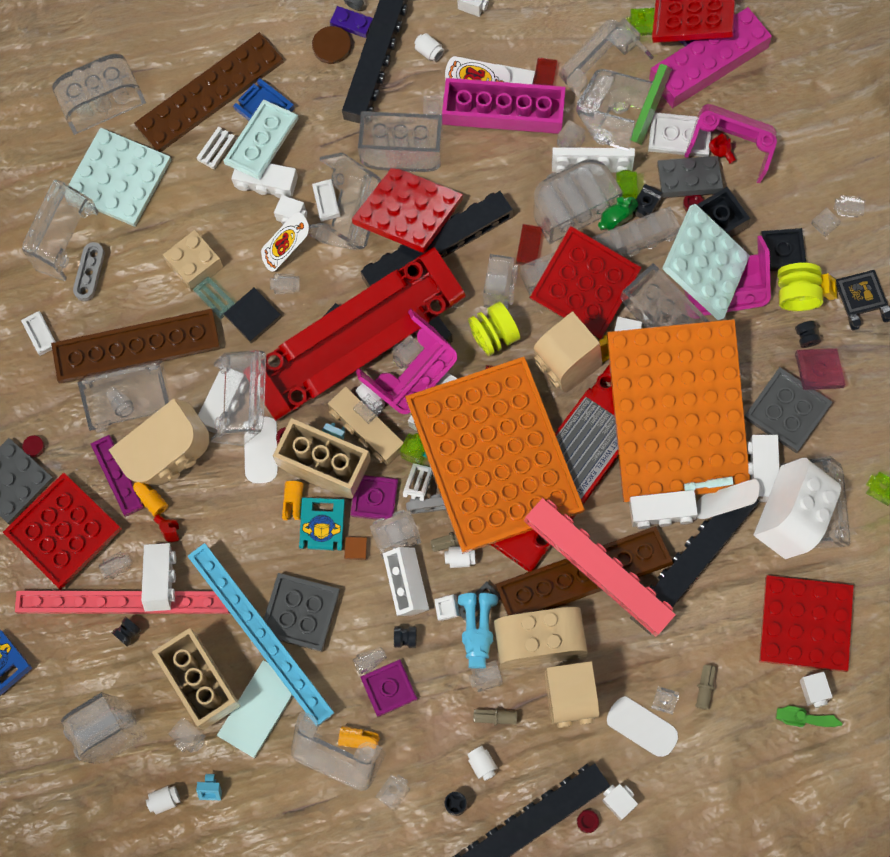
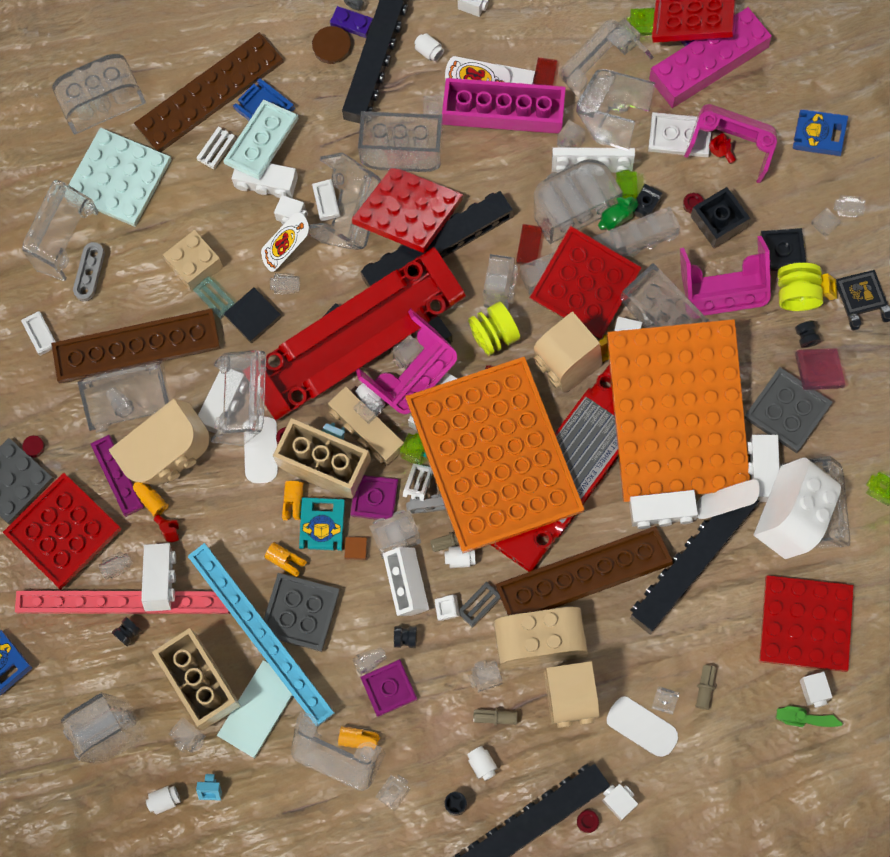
medium azure piece [458,593,498,669] -> none
coral brick [524,498,676,637] -> none
bright green tile [630,64,672,145] -> none
dark grey plate [657,156,723,198] -> none
light aqua plate [662,204,750,320] -> none
light aqua piece [684,477,733,491] -> none
none -> light orange hinge [264,542,307,577]
none -> blue container [792,110,848,156]

